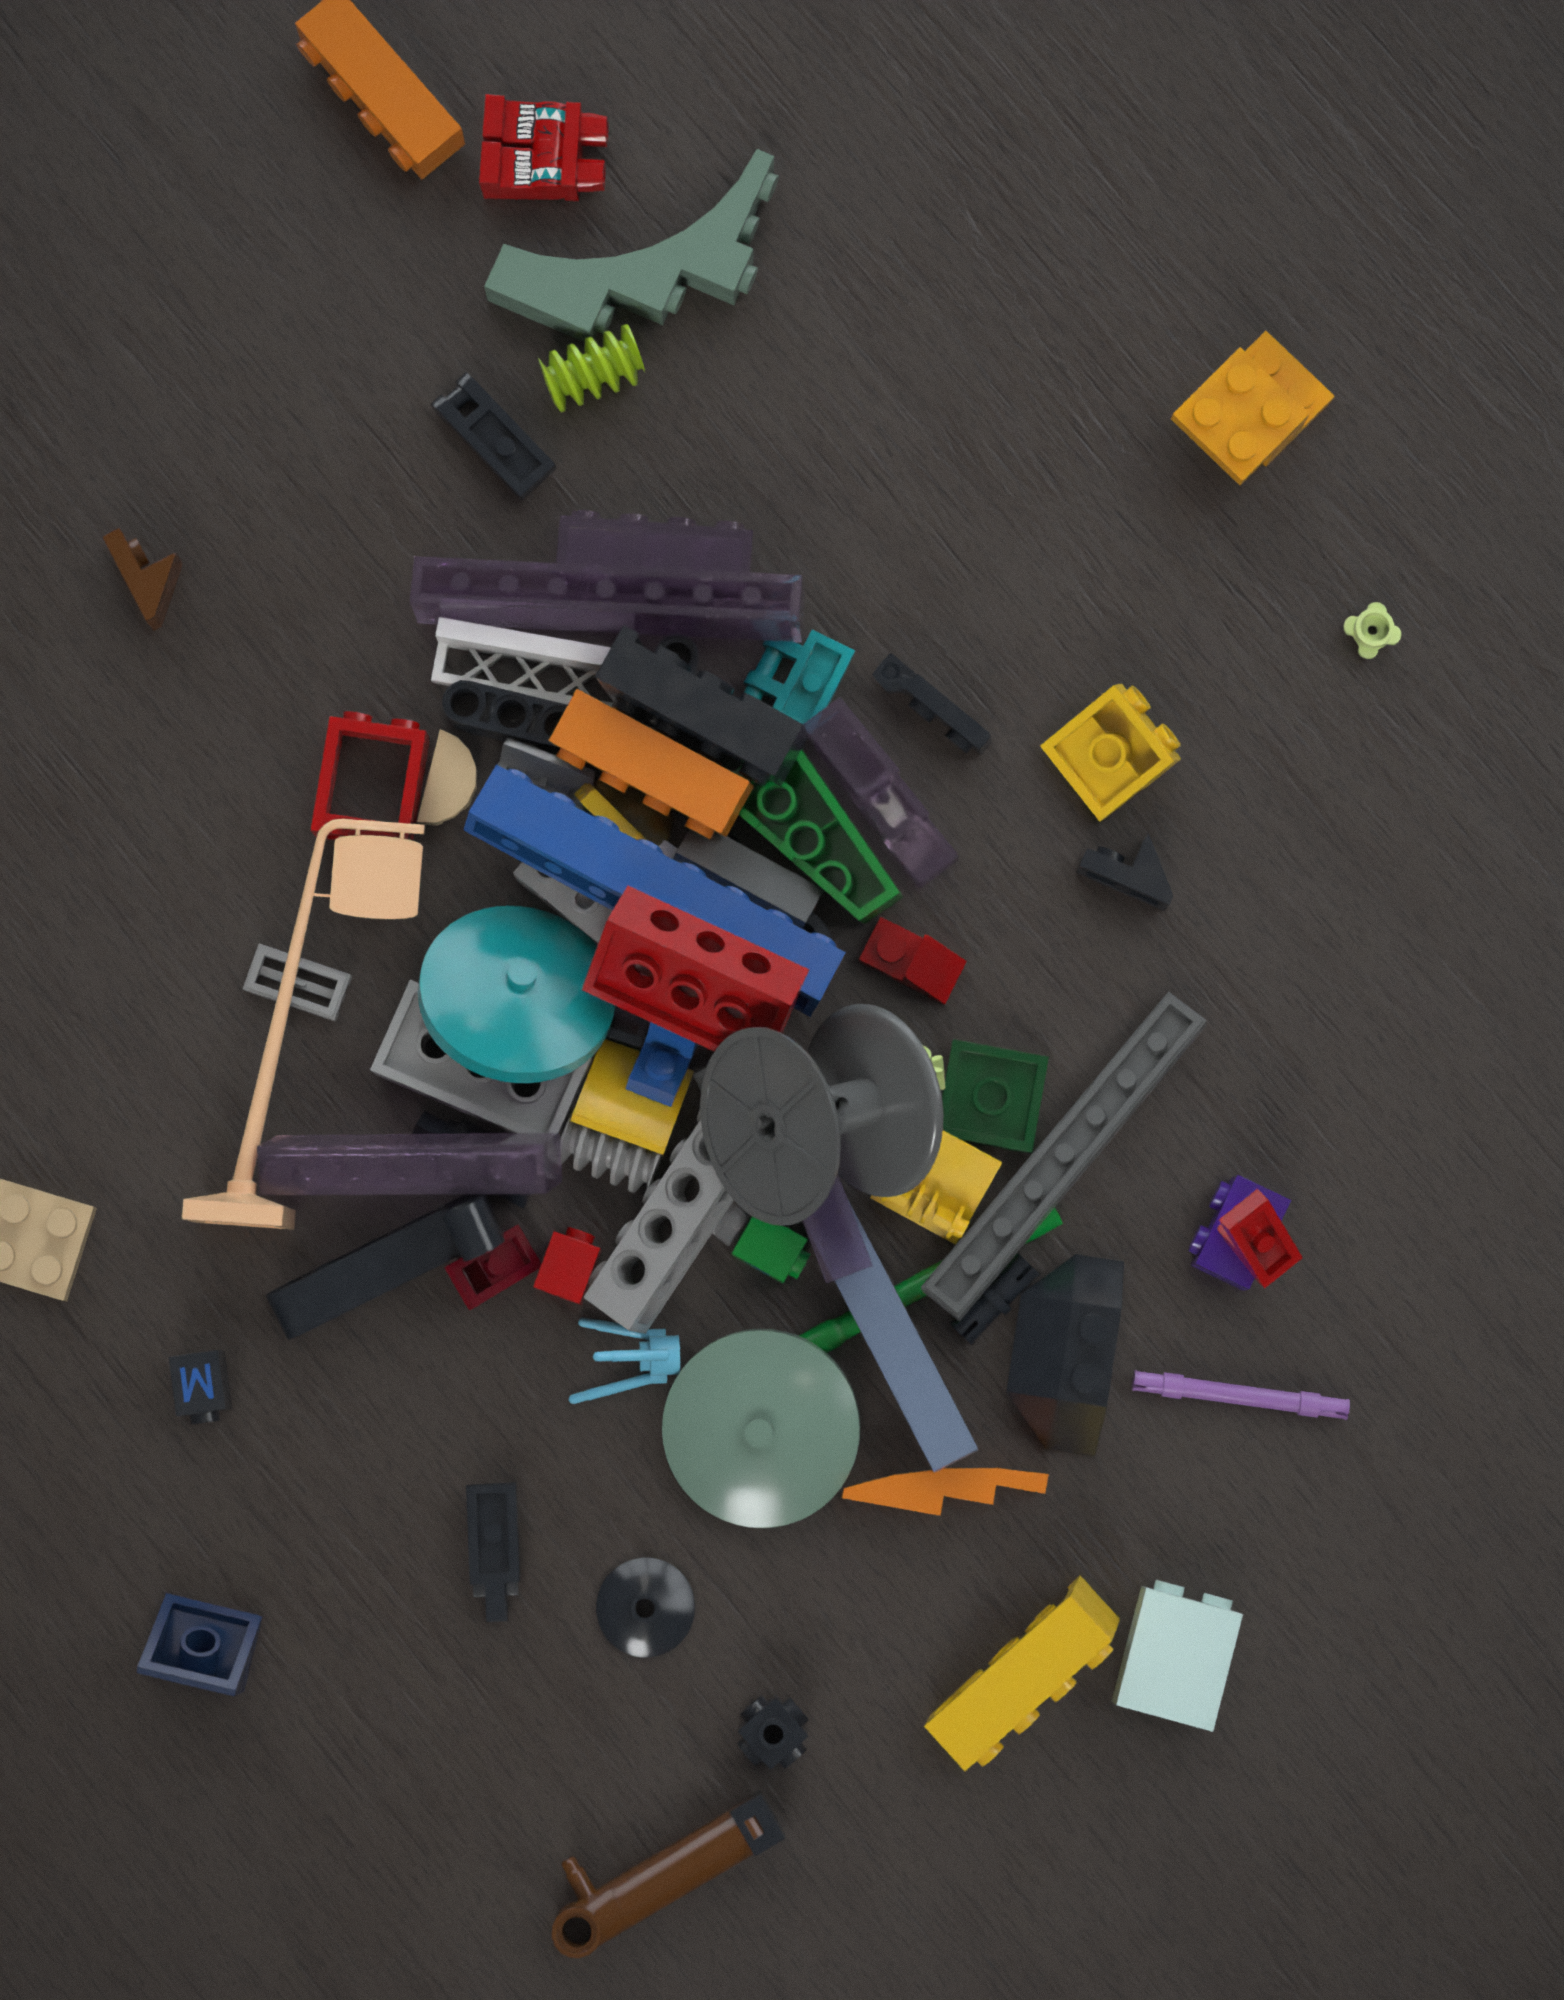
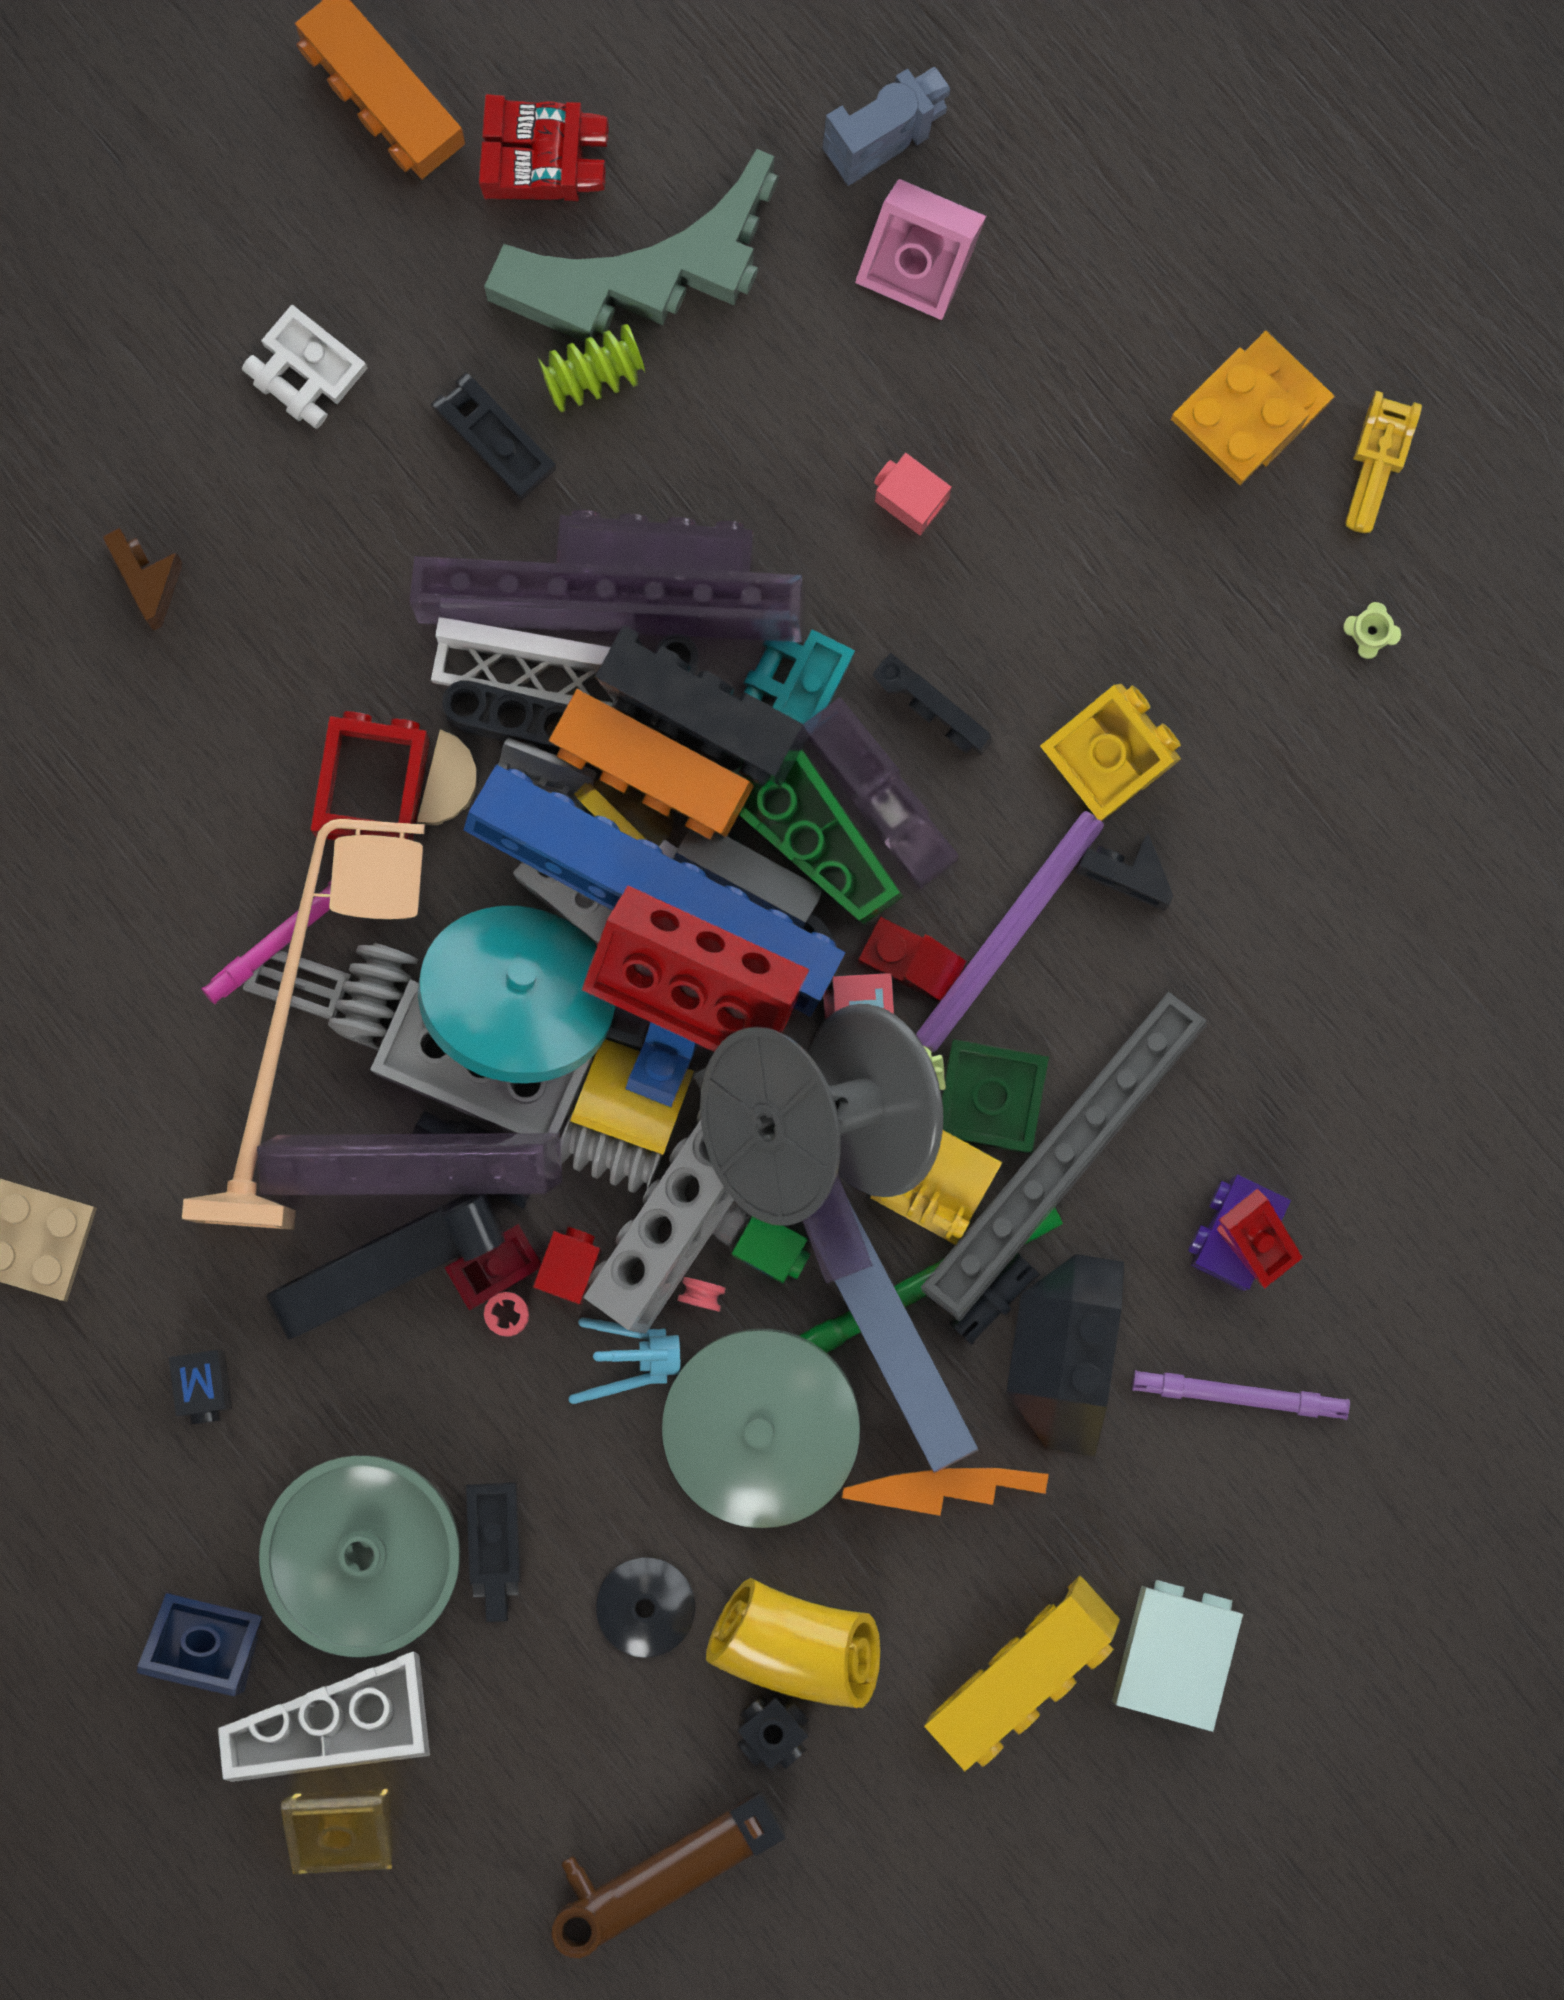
none -> dark pink piece [201,880,332,1005]
none -> white wedge [218,1651,430,1782]
none -> white plate [242,305,368,429]
none -> sand green dish [259,1455,460,1657]
none -> clear yellow slope [281,1789,393,1874]
none -> light grey piece [328,943,418,1050]
none -> coral bush [484,1292,529,1337]
none -> coral bush [677,1277,726,1312]
none -> yellow brick [706,1578,881,1708]
none -> sand blue hips [822,66,950,186]
none -> coral brick [823,973,894,1019]
none -> bright pink slope [855,179,986,320]
none -> coral brick [874,453,952,536]
none -> medium lavender axle [916,811,1104,1052]
none -> yellow connector [1345,391,1422,533]

